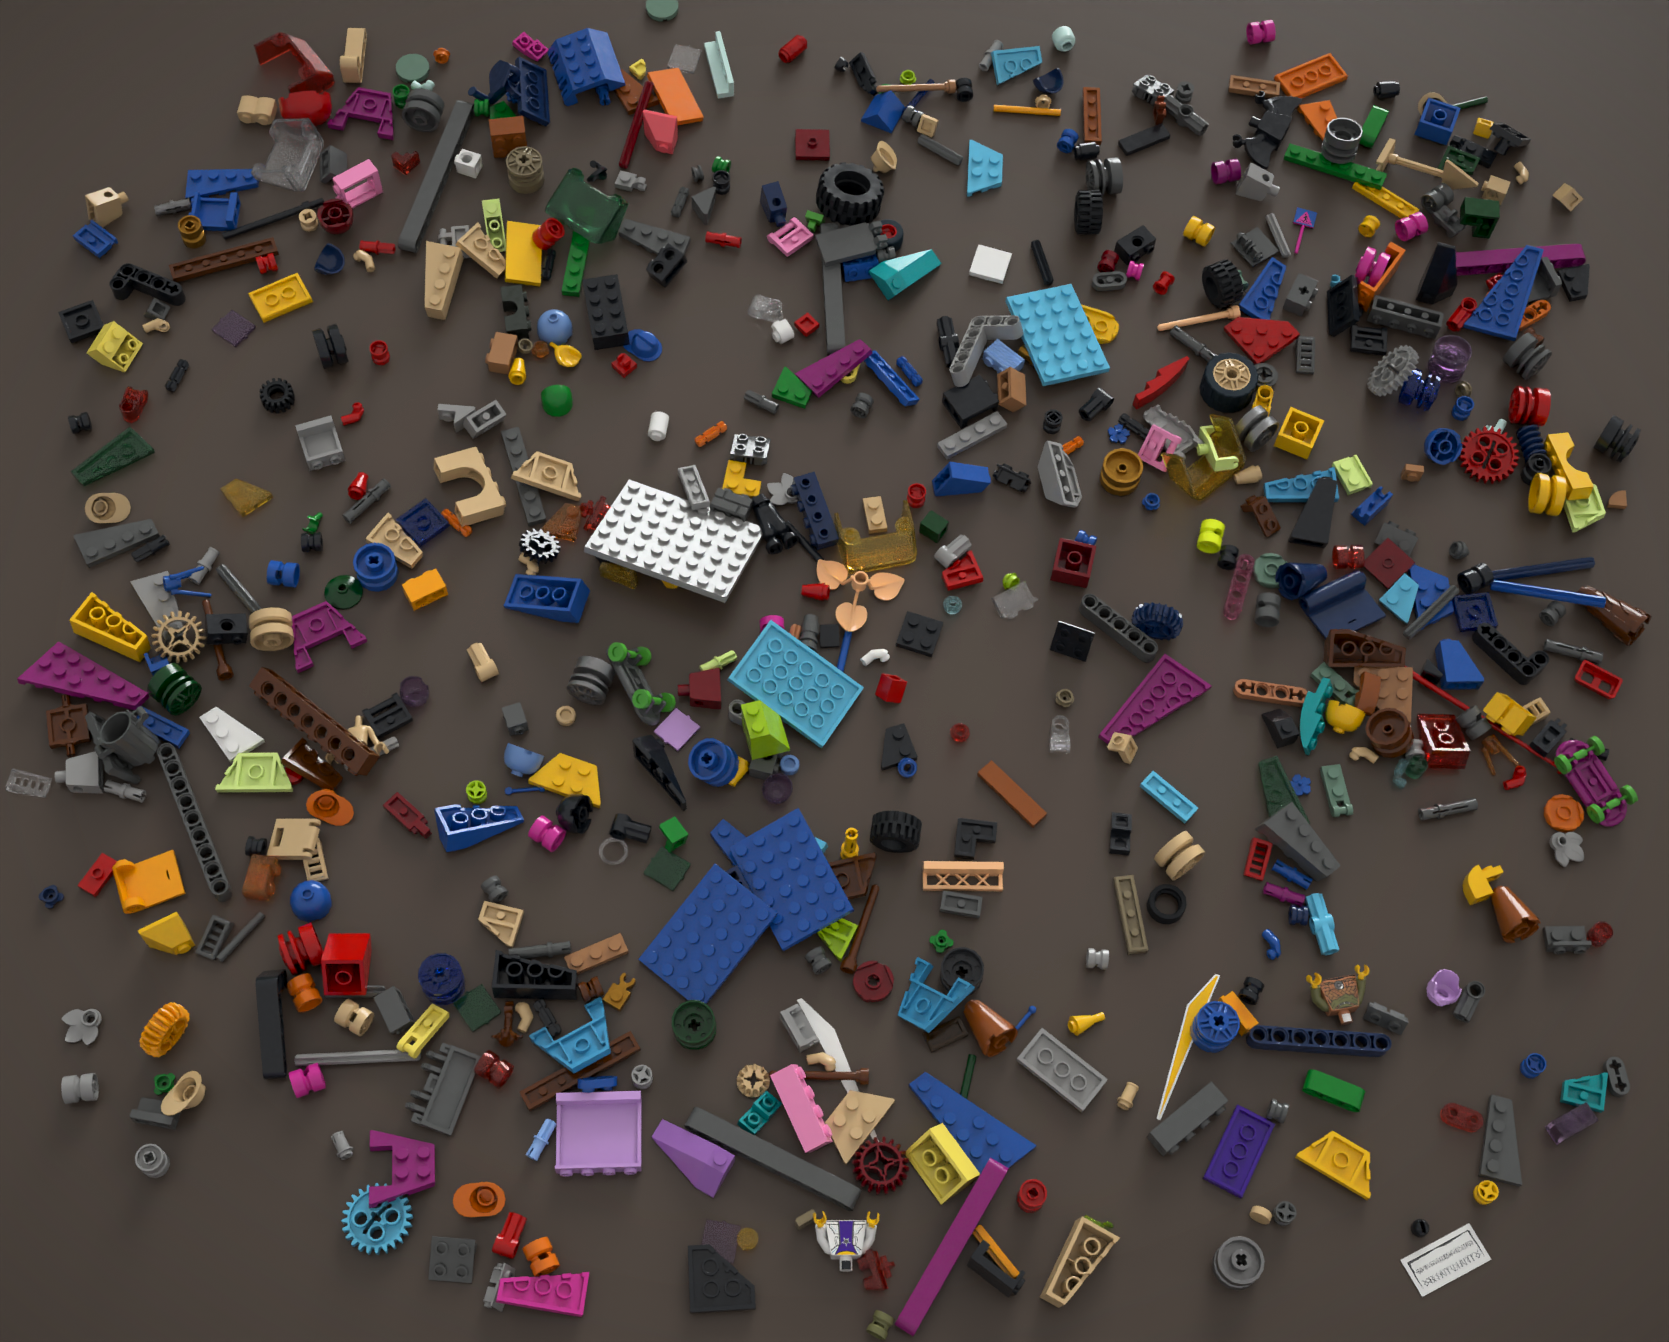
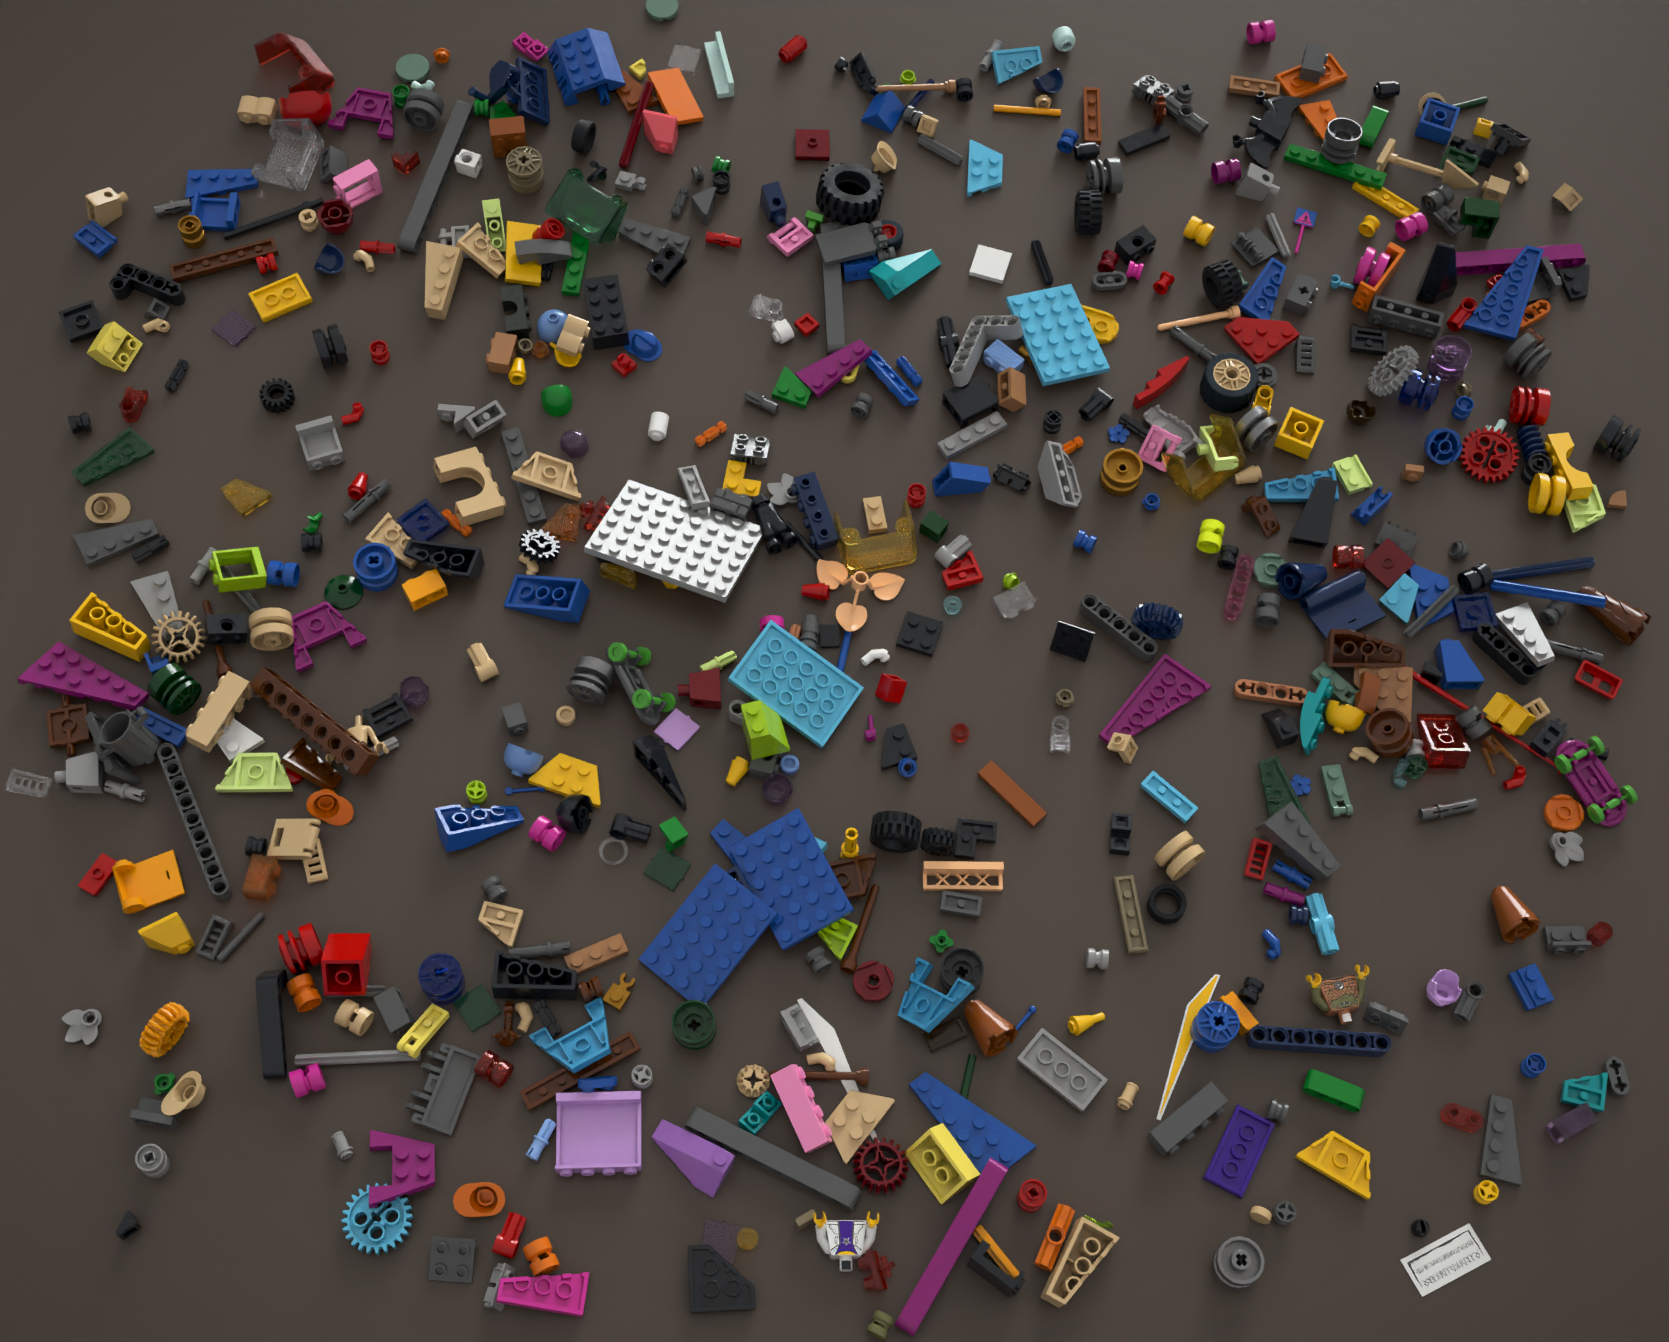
dark blue plate [39,885,64,909] -> none
light grey wheel [61,1073,99,1104] -> none
blue plant [163,566,211,597] -> none
blue cylinder [290,880,332,922] -> none
tan beam [340,28,367,83] -> none
dark red hinge [383,792,432,839] -> none
blue wheel [688,738,739,787] -> none
dark red brick [1050,538,1096,588] -> none
black plate [1327,275,1363,337] -> none
yellow brick [1462,865,1503,906] -> none
none -> black slope [116,1210,141,1240]
none -> tan wedge [185,671,253,753]
none -> lime window [208,547,267,593]
none -> black wedge [403,539,485,578]
none -> dark grey slope [515,239,573,265]
none -> tan brick [556,314,591,357]
none -> clear purple hair [559,429,589,458]
none -> black tyre [571,119,596,154]
none -> magenta hand [864,715,876,742]
none -> black tyre [920,827,958,856]
none -> orange piece [1034,1203,1075,1271]
none -> dark grey brick [1298,43,1328,83]
none -> dark brown hair [1346,399,1376,425]
none -> wing [1494,602,1555,667]
none -> blue plate [1507,963,1555,1012]

